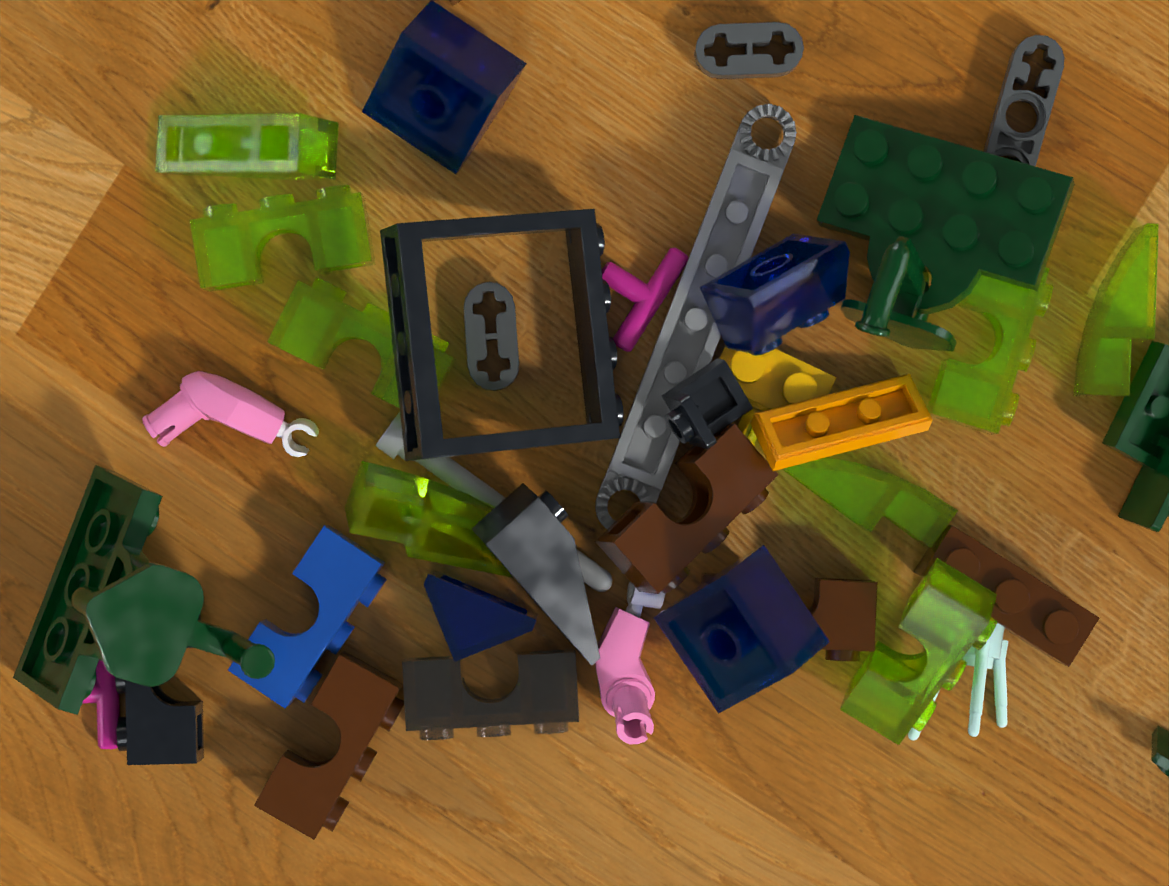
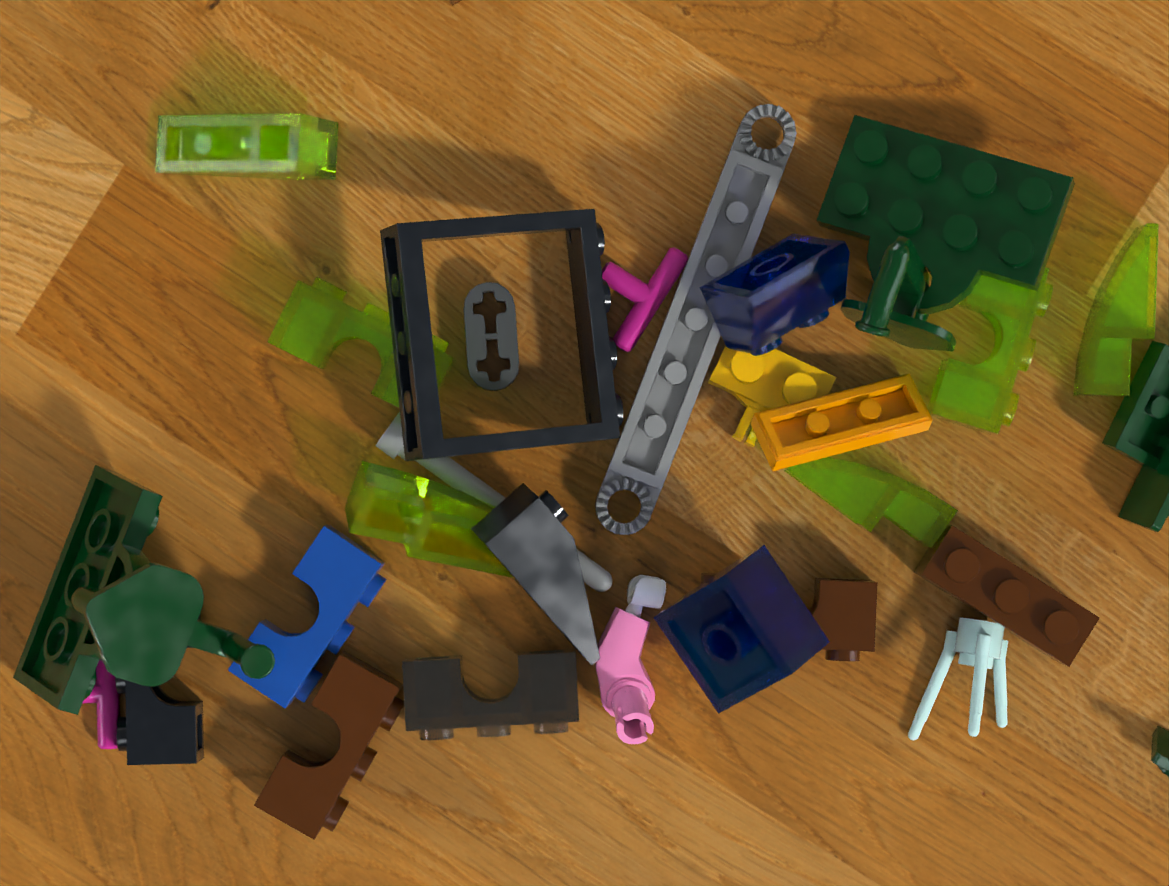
bright pink arm [142,371,319,457] -> none
clear neon green arch [189,185,376,292] -> none
clear blue slope [362,0,527,174] -> none
clear blue slope [423,570,538,662] -> none
reddish brown arch [595,424,778,594] -> none
black bracket [662,358,753,449] -> none
dark grey beam [694,22,804,79] -> none
clear neon green arch [840,558,997,745] -> none
dark grey beam [983,35,1065,166] -> none

